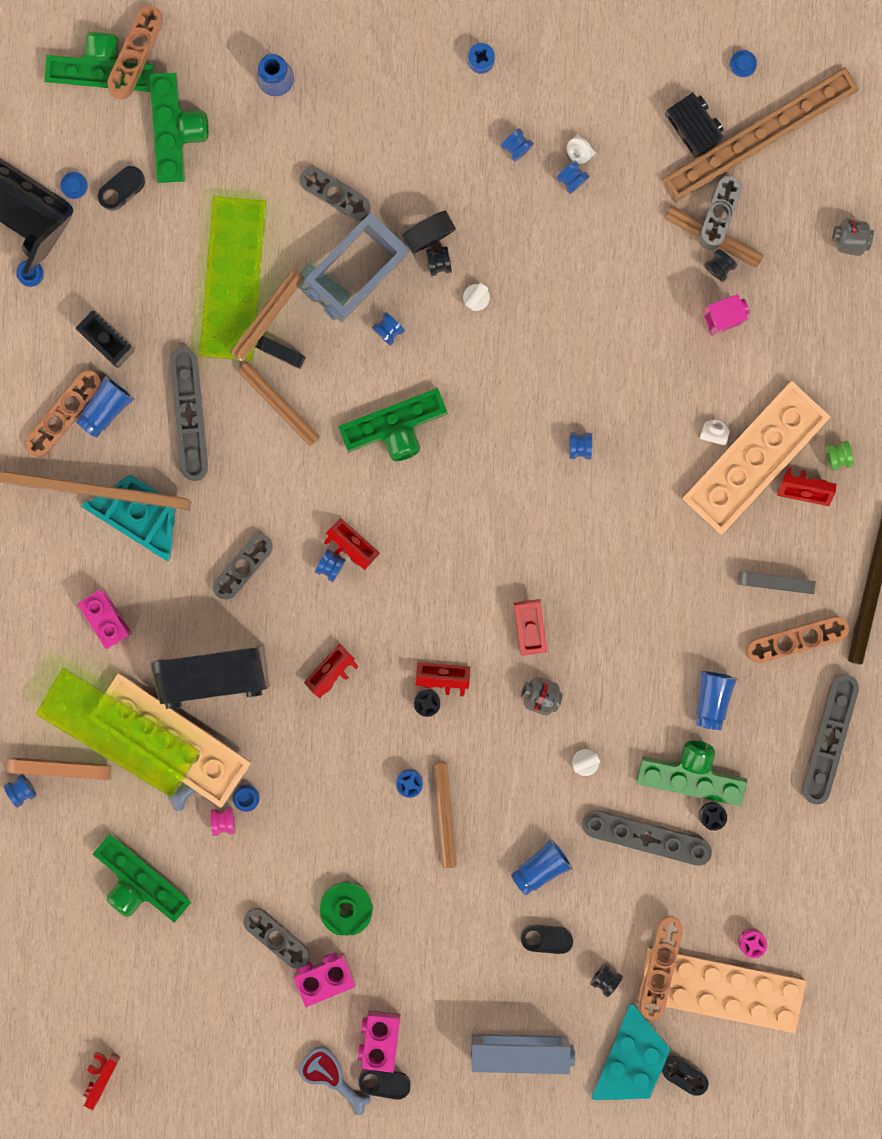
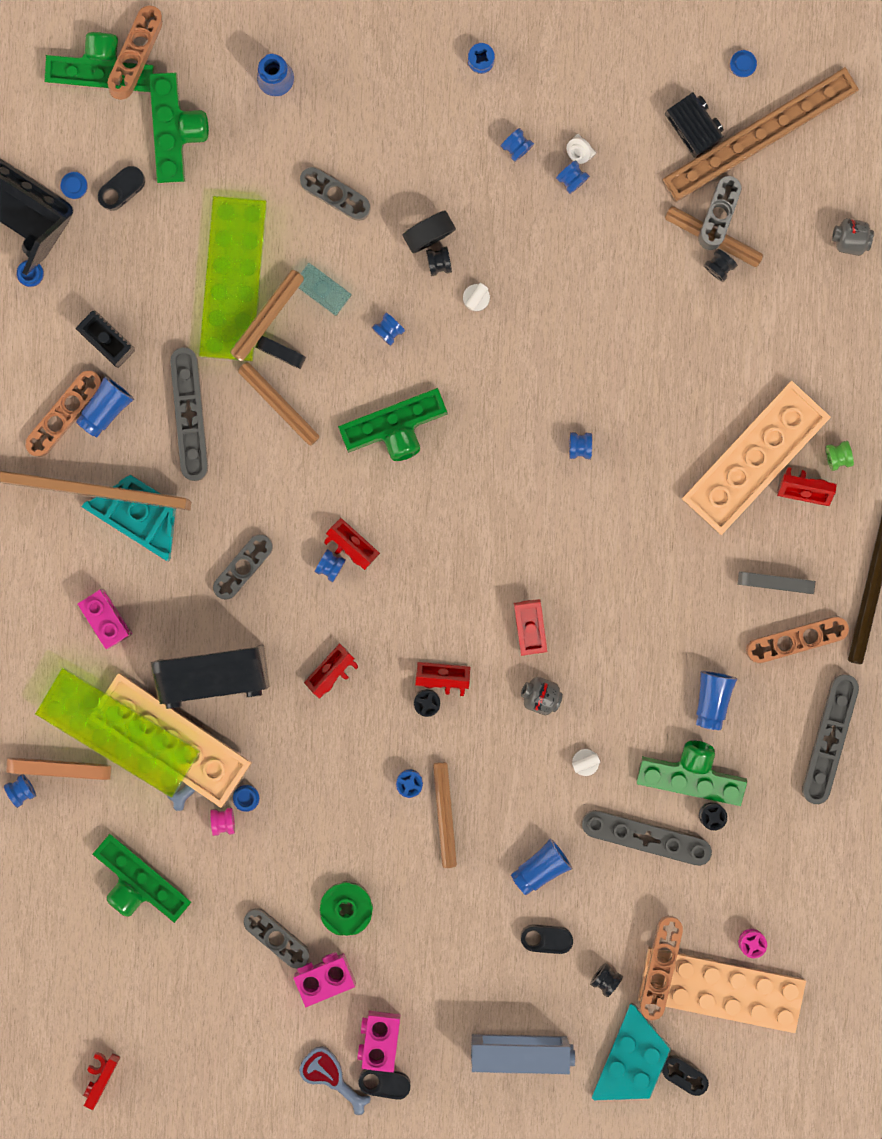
sand blue window [303,212,410,323] -> none
white plate [699,420,730,445] -> none
dark pink brick [702,294,750,336] -> none

